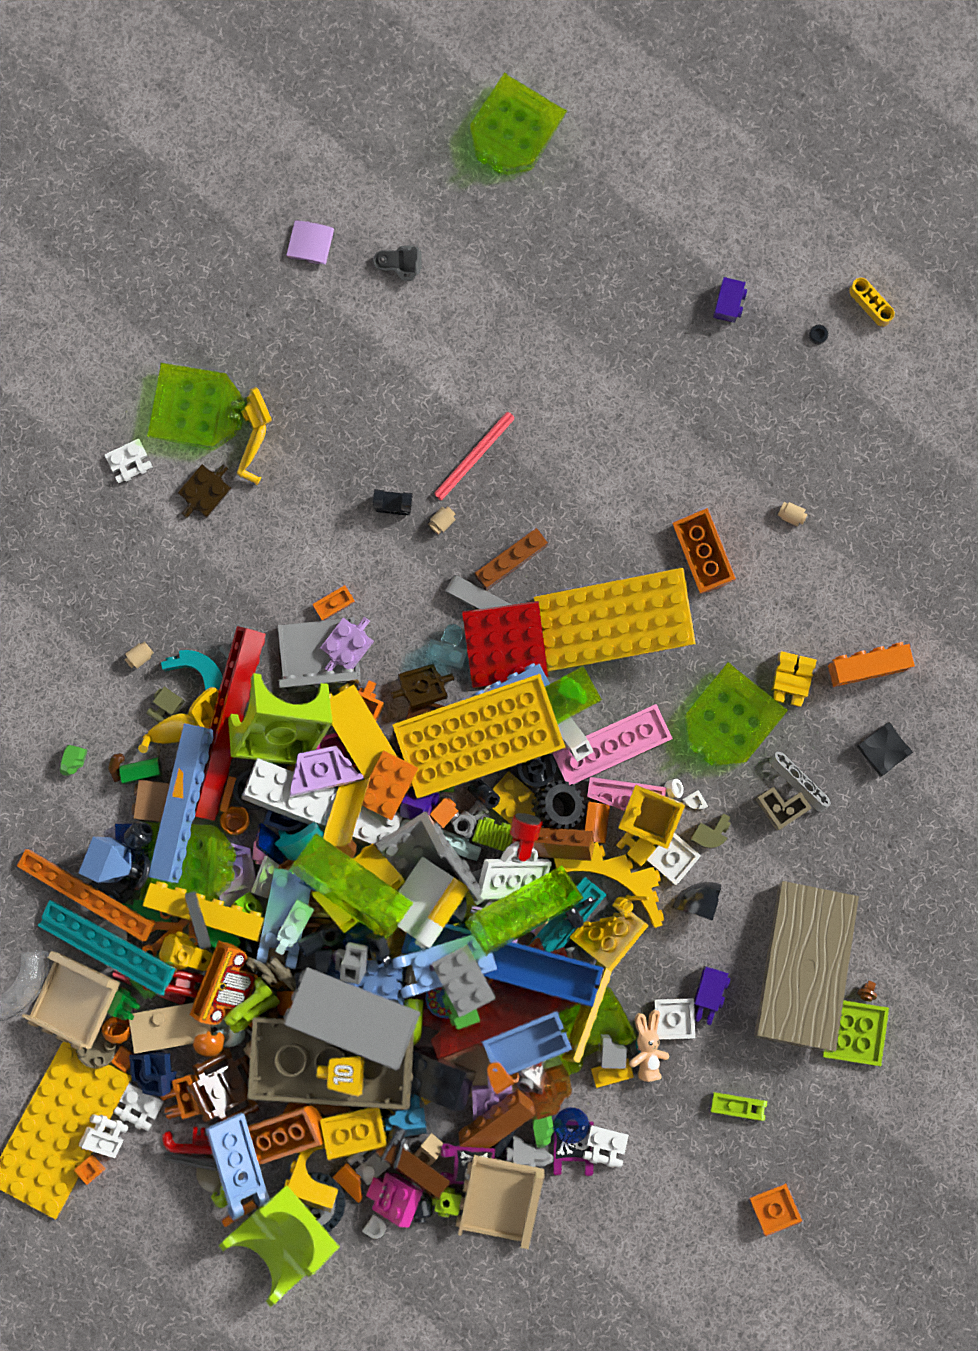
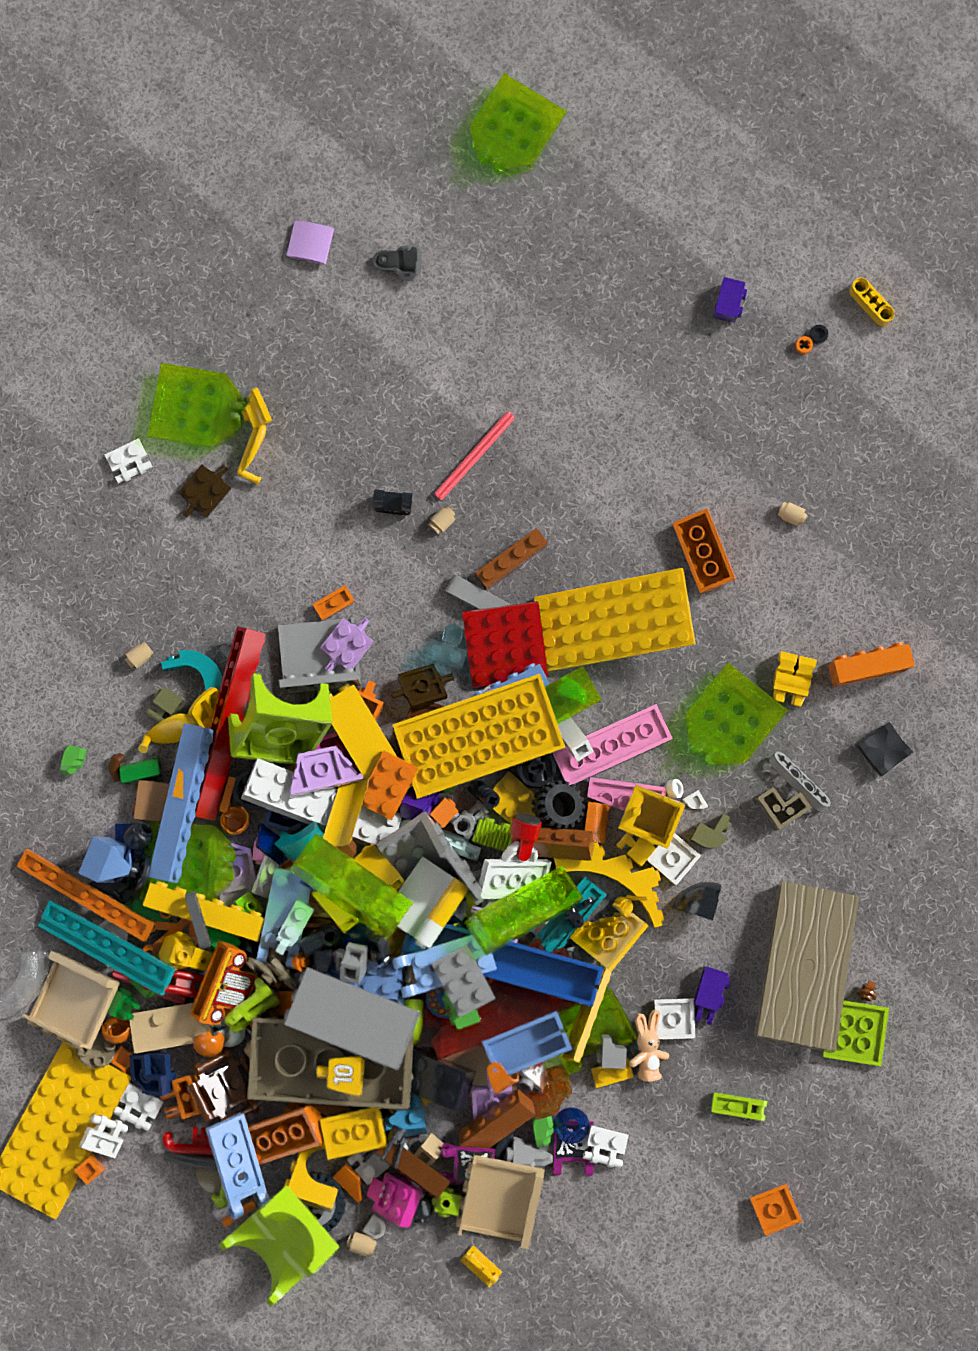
none -> orange plate [292,952,310,972]
none -> tan brick [346,1232,377,1257]
none -> yellow hinge [460,1245,502,1287]
none -> orange bush [795,336,813,355]

